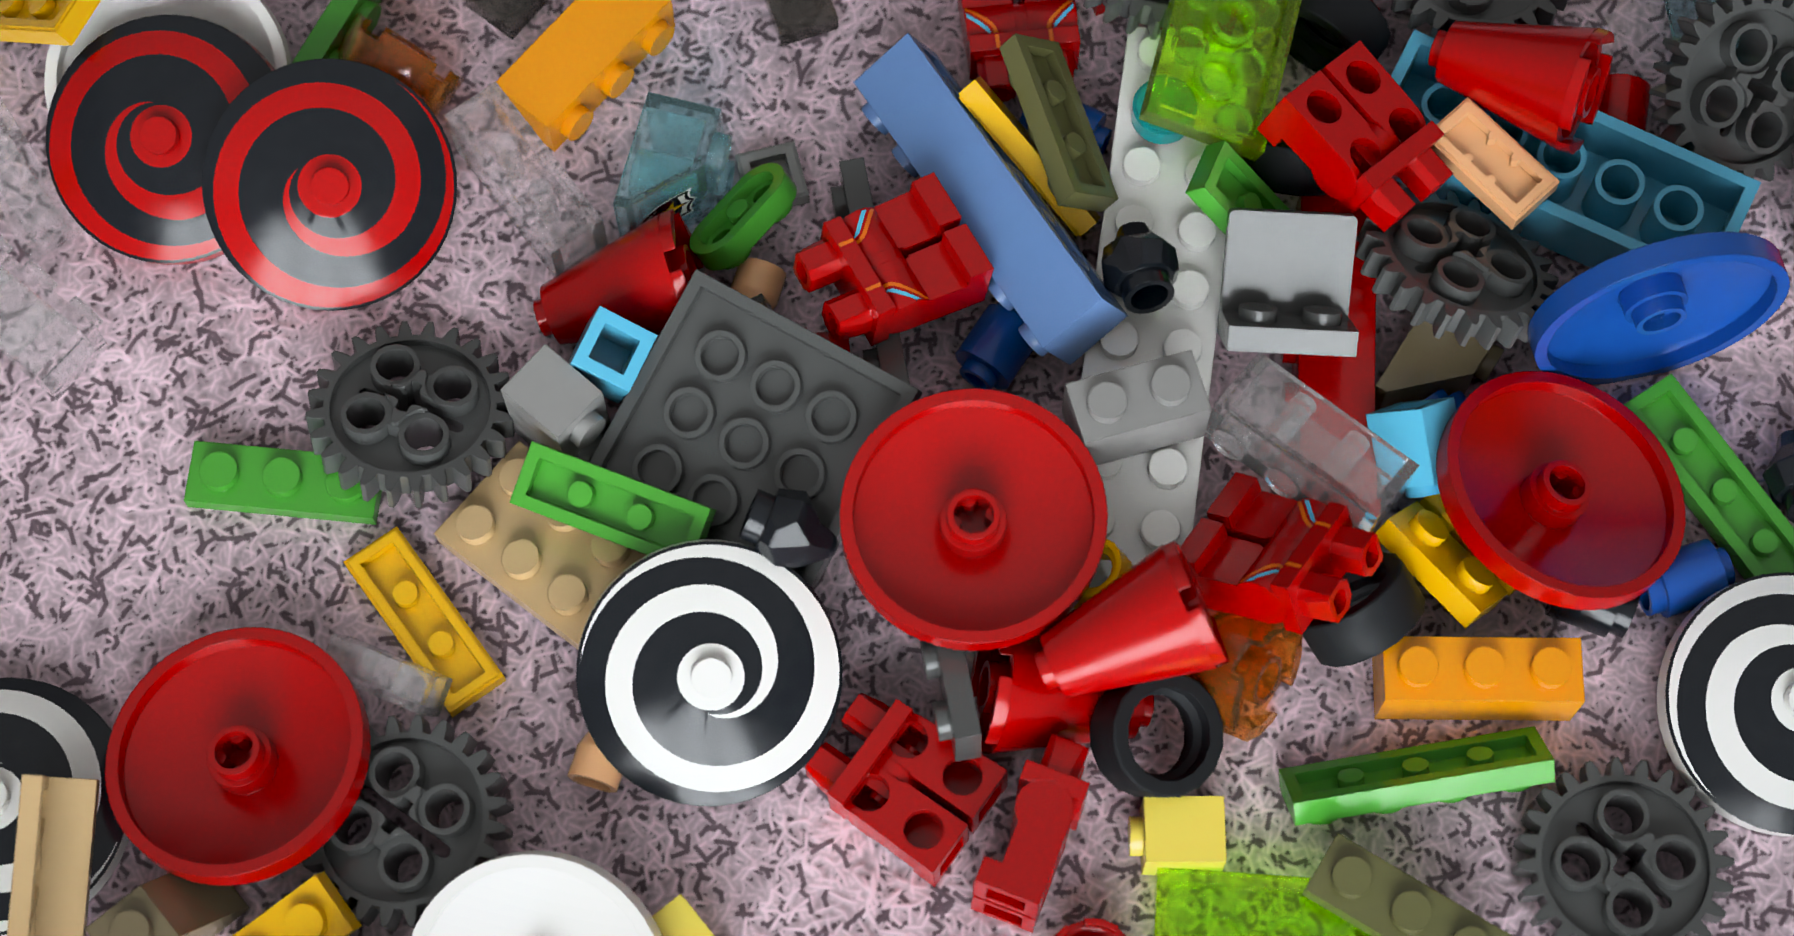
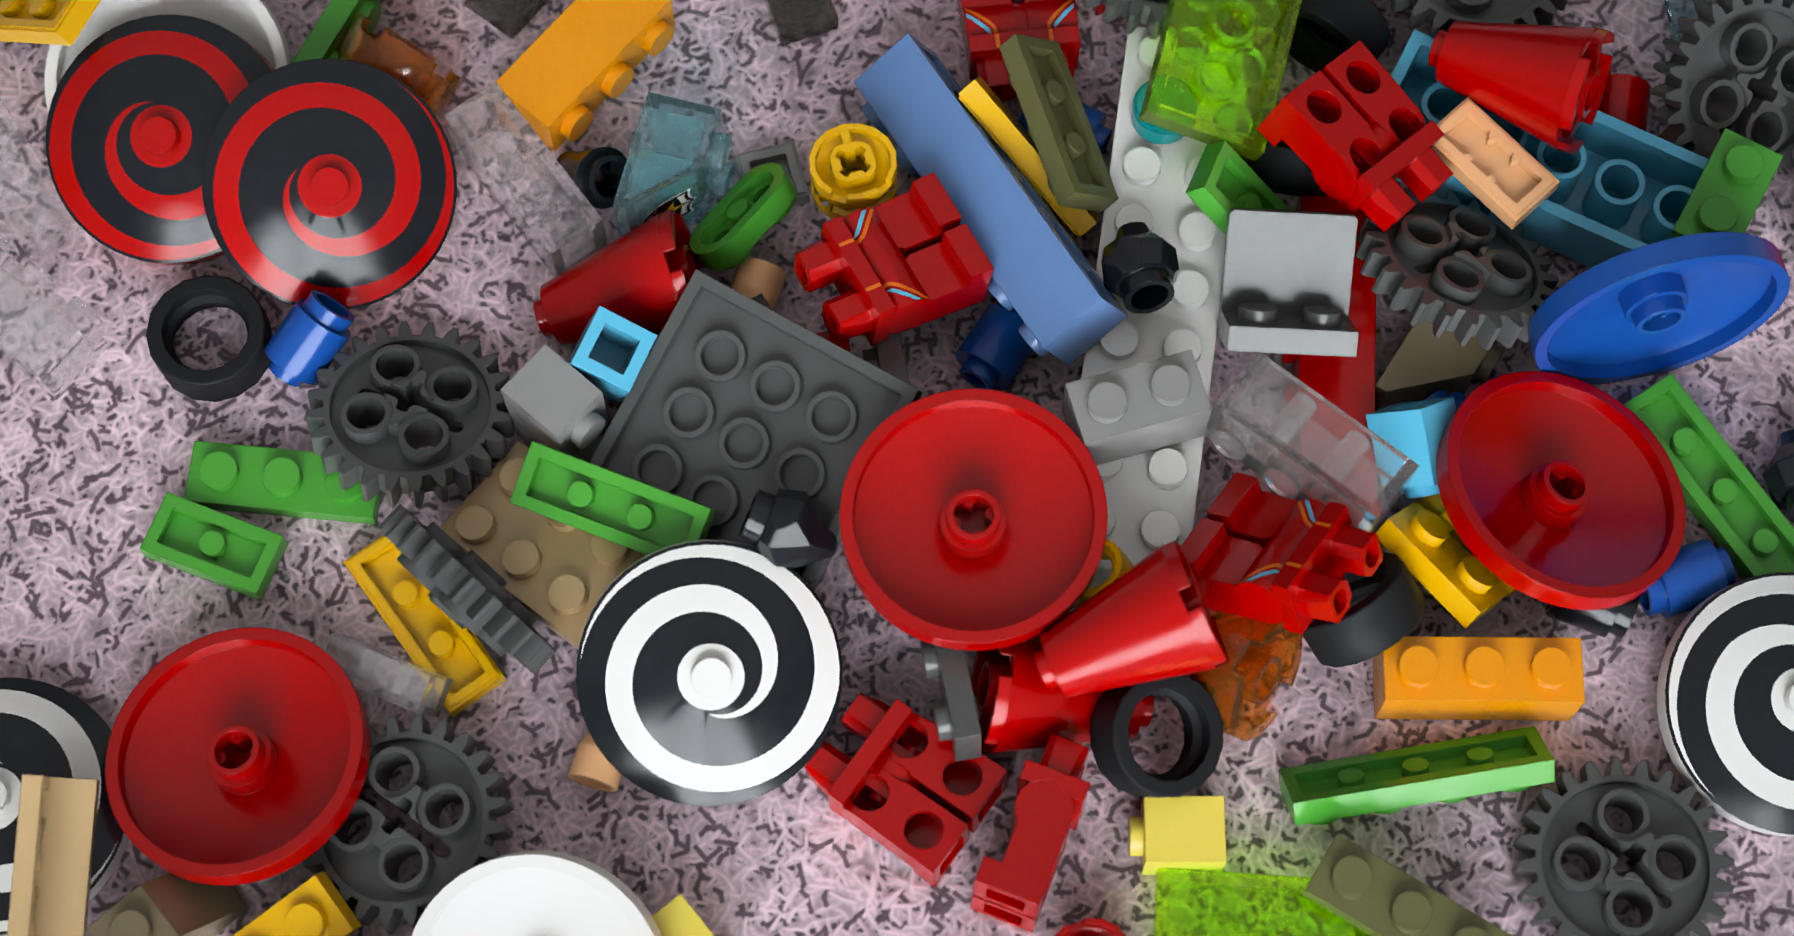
none -> bright green plate [139,492,288,601]
none -> black tyre [146,275,273,402]
none -> blue brick [264,290,354,387]
none -> dark grey gear [378,504,556,674]
none -> black cone [554,147,634,209]
none -> yellow wheel [809,123,898,219]
none -> bright green plate [1668,128,1783,239]

